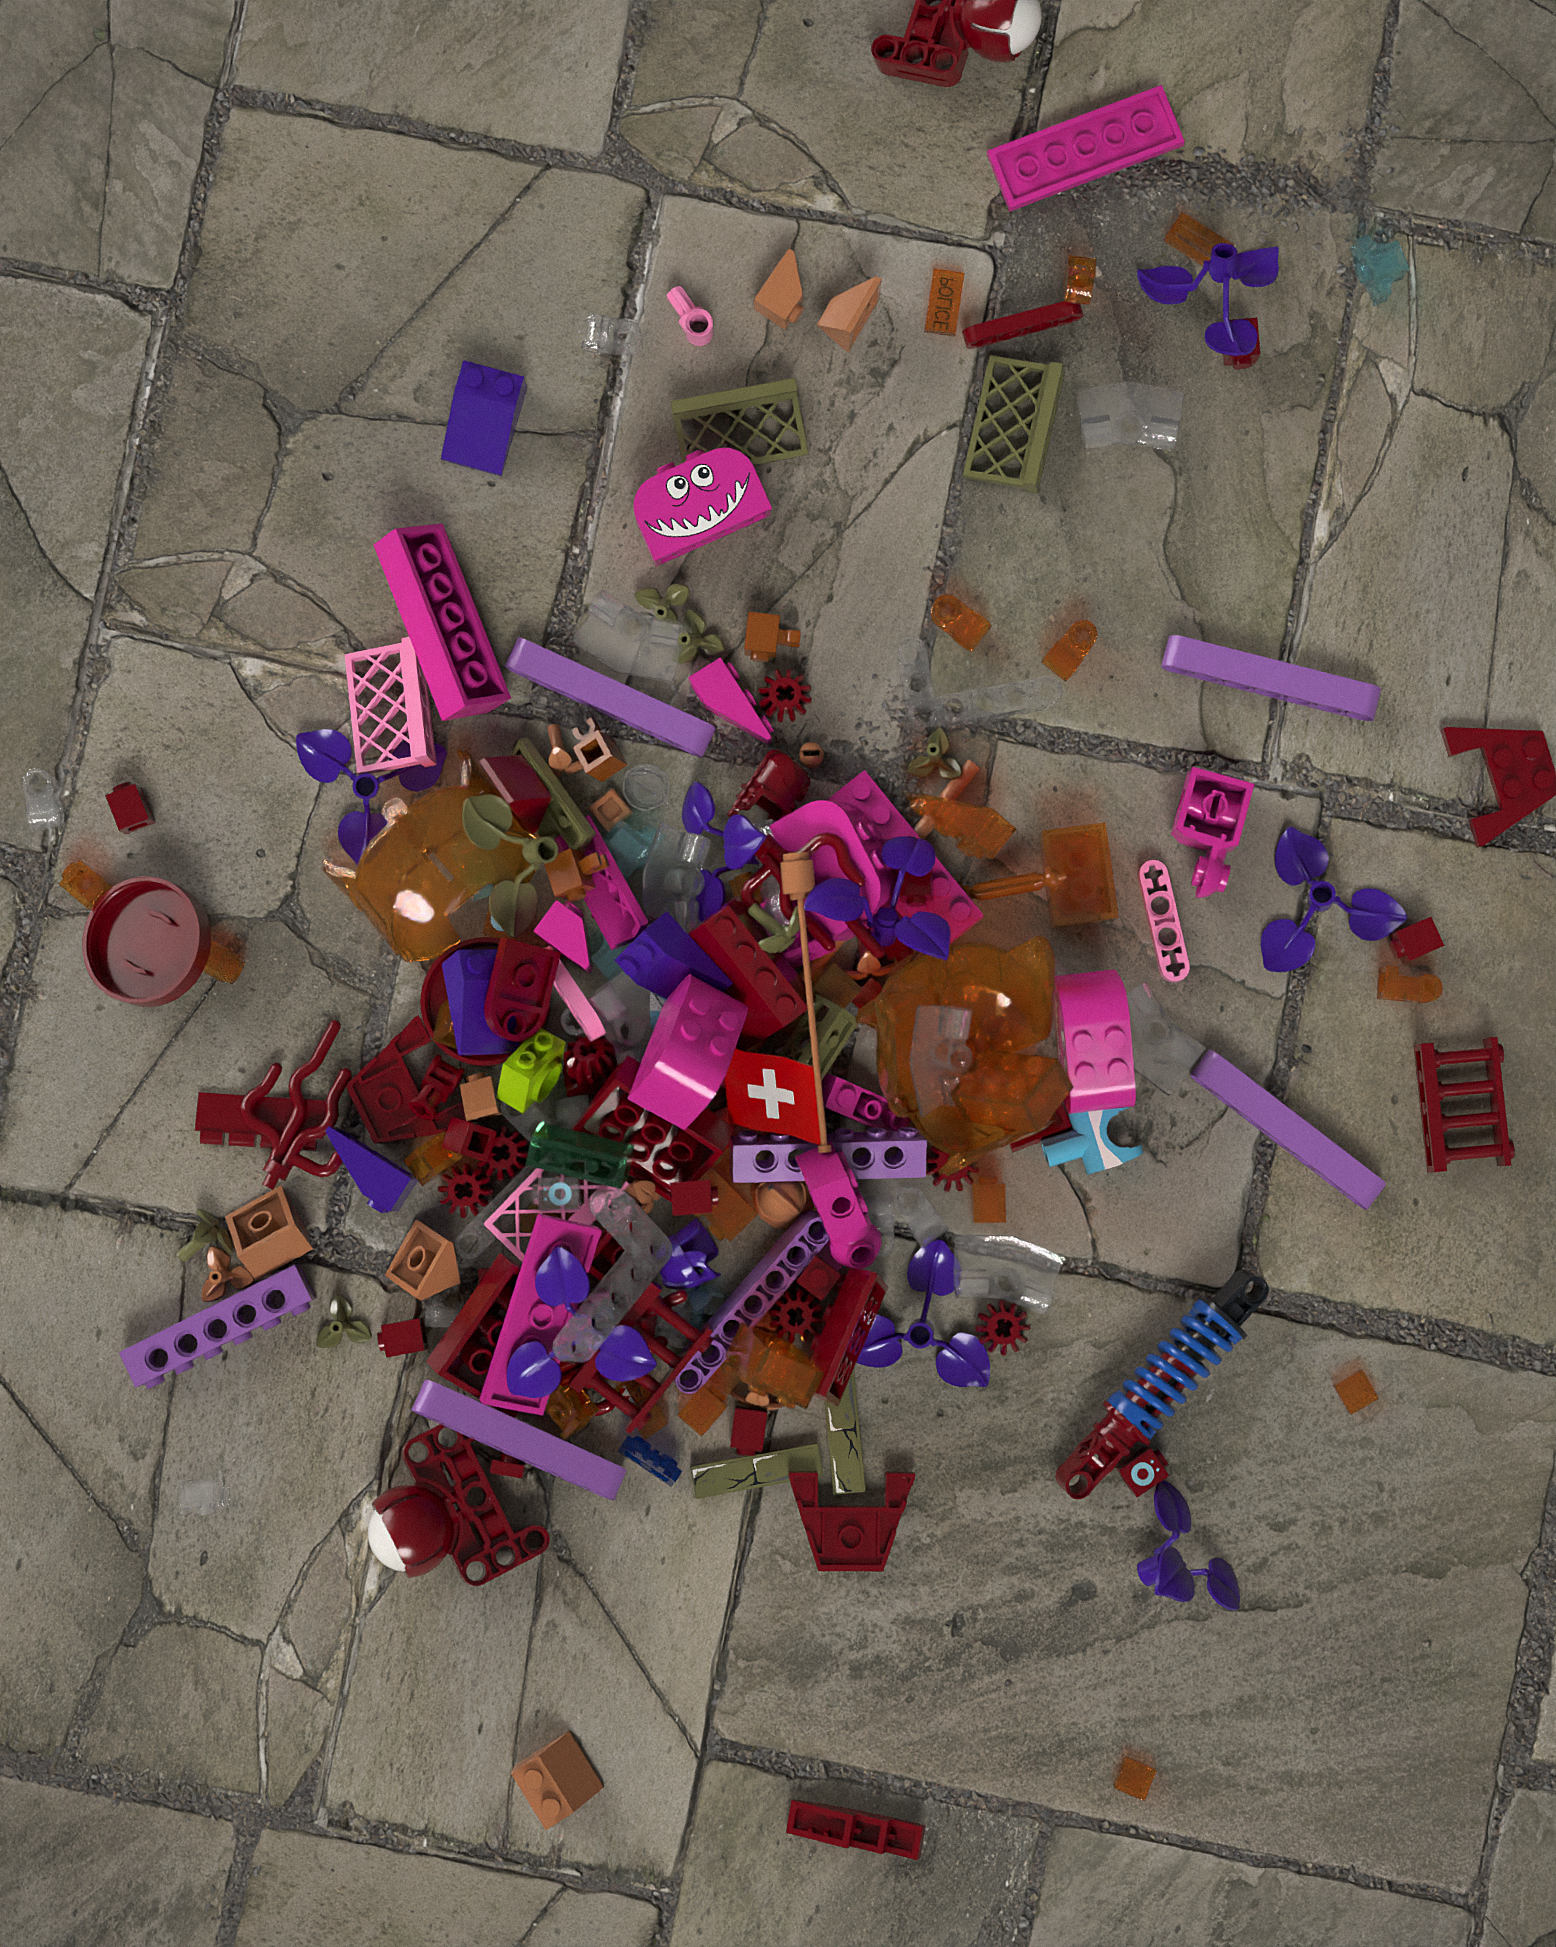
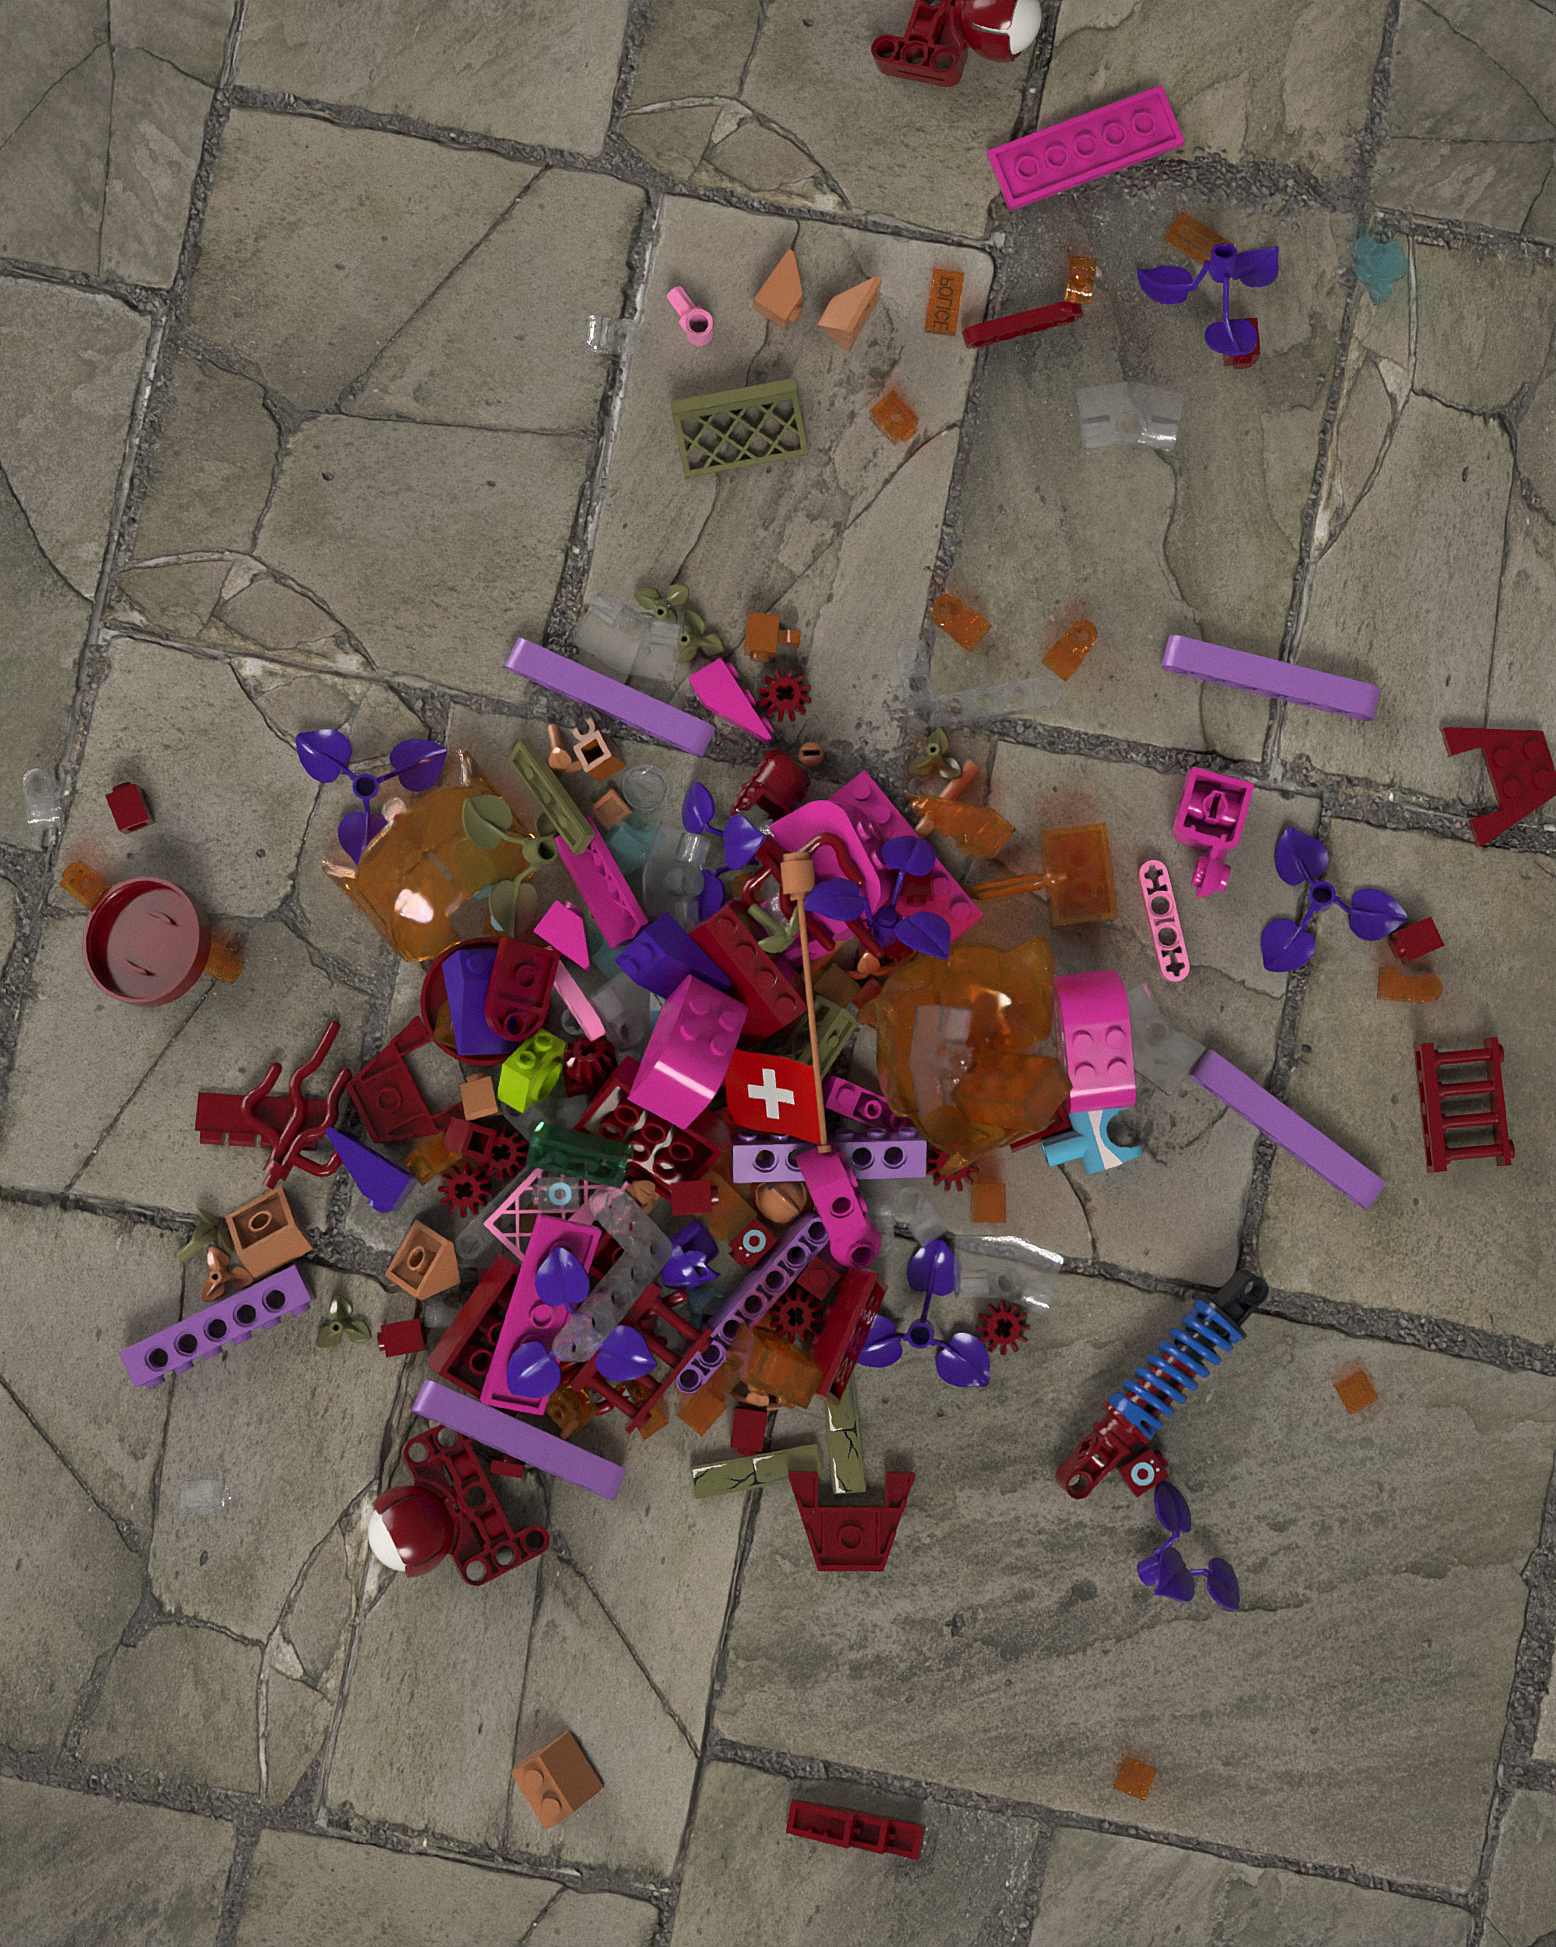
bright pink fence [345,637,437,775] -> none
dark pink brick [373,523,511,721] -> none
dark red connector [408,1054,466,1120] -> none
dark purple slope [441,360,528,476] -> none
dark red slope [479,755,552,834] -> none
dark orange brick [544,848,610,902] -> none
clear blue hinge [617,1435,682,1487] -> none
dark pink brick [634,448,772,567] -> none
olive fence [963,355,1065,494] -> none
none -> dark red brick [728,1217,778,1267]
none -> clear orange brick [869,389,919,446]

